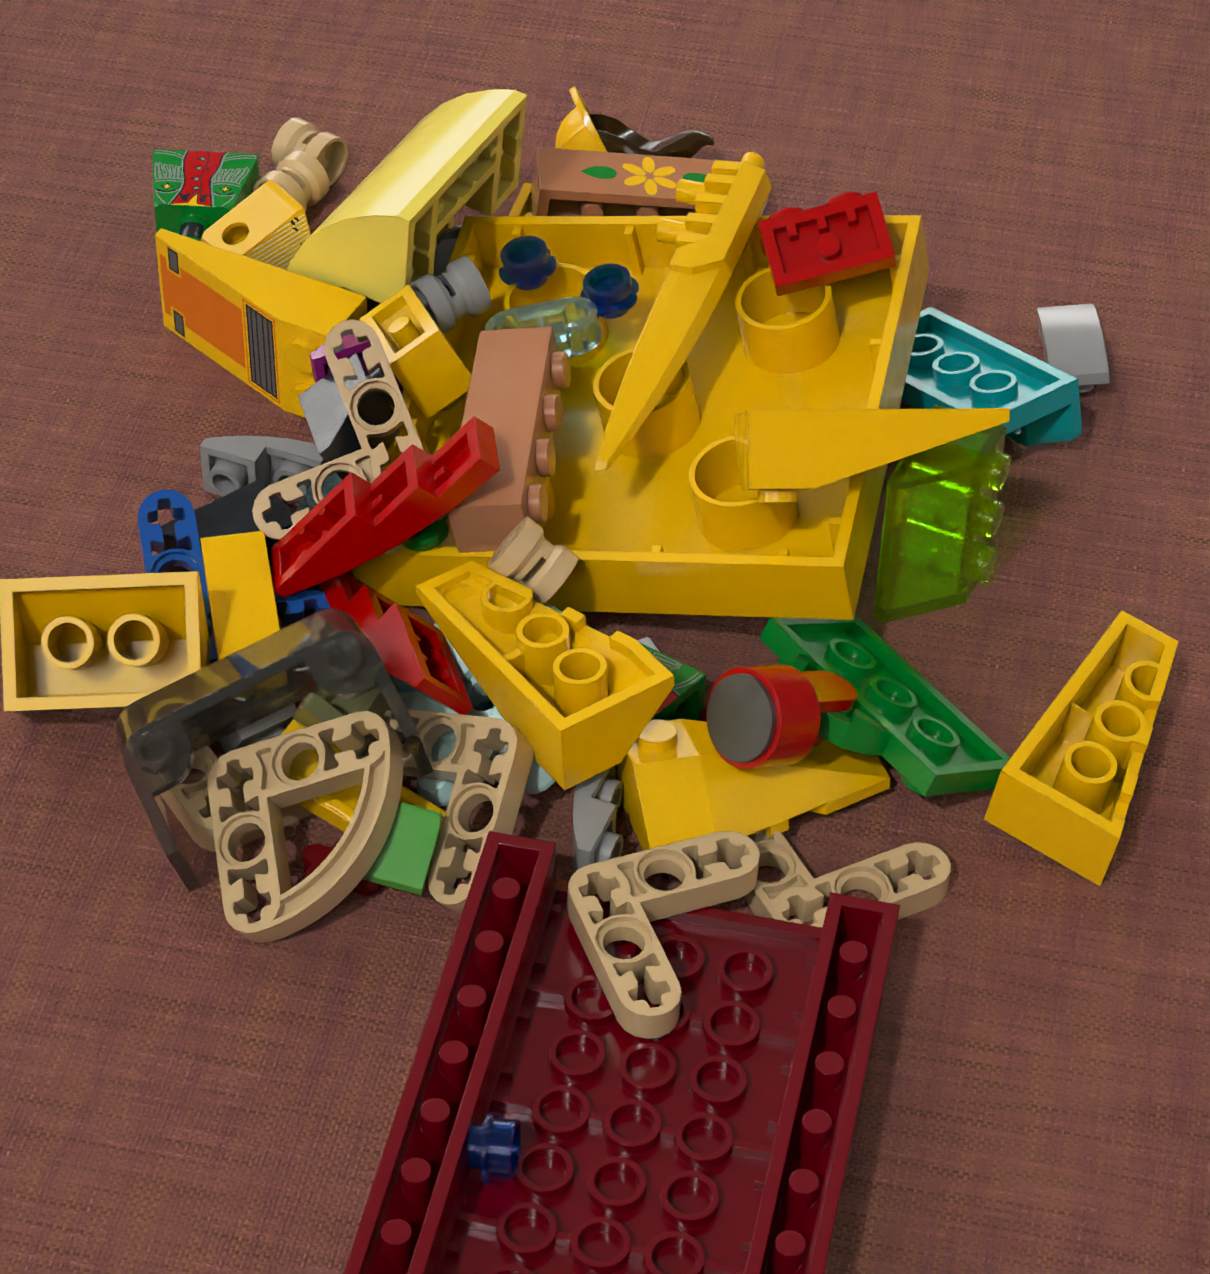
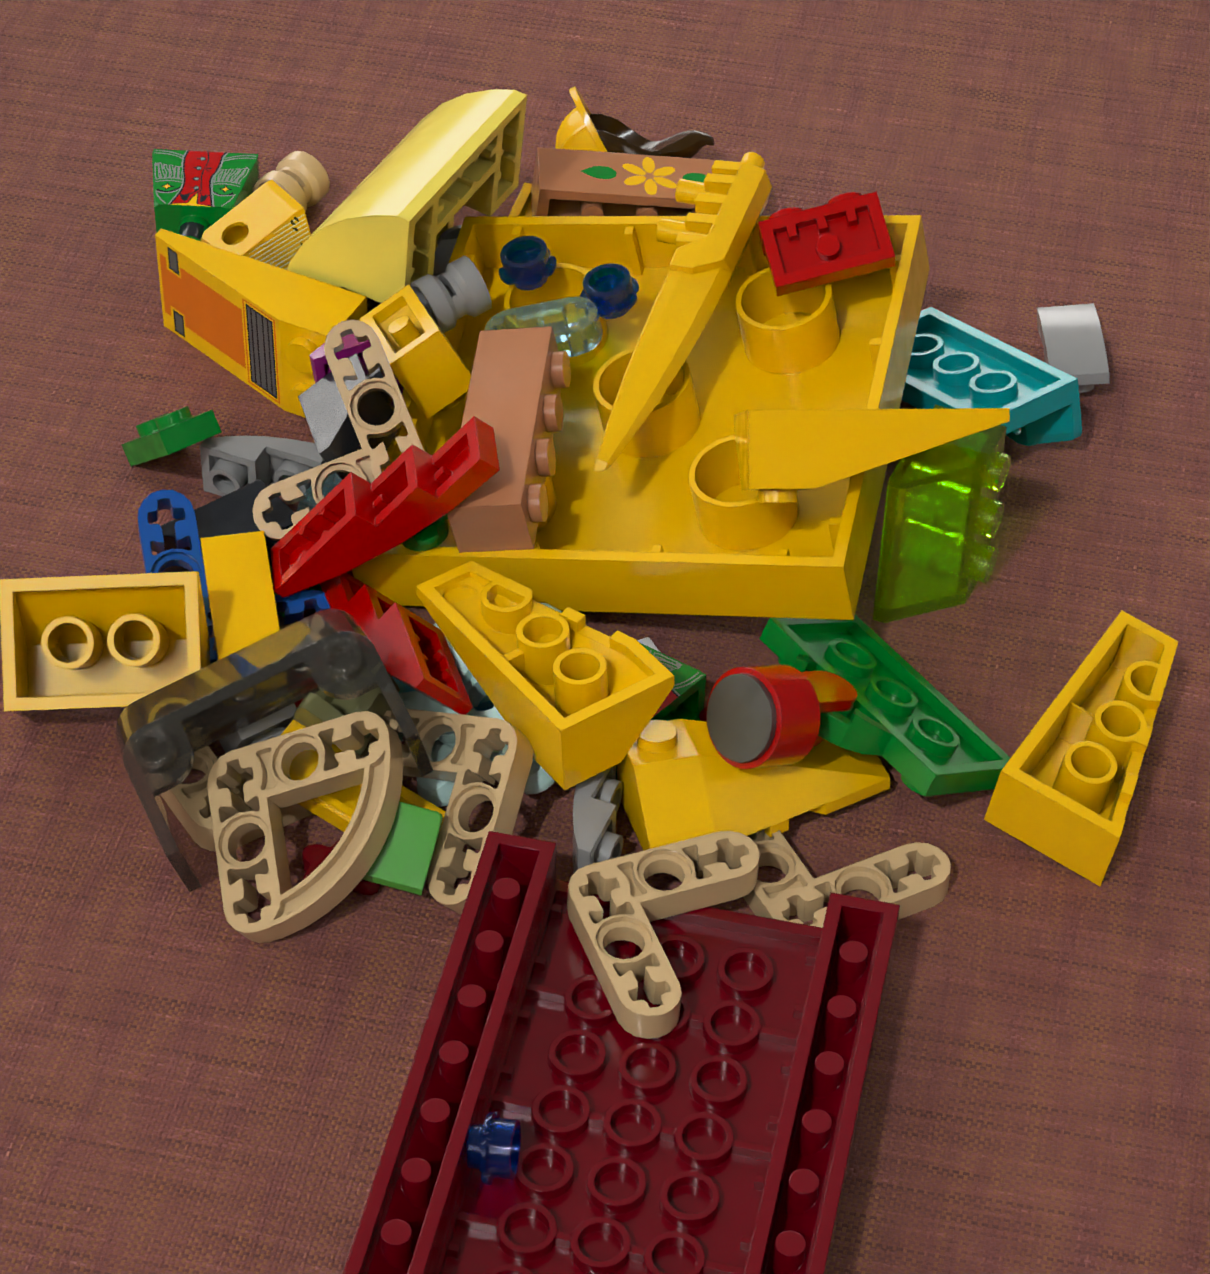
tan wheel [271,117,348,186] -> none
tan wheel [487,516,578,604] -> none
none -> green plate [121,406,222,466]

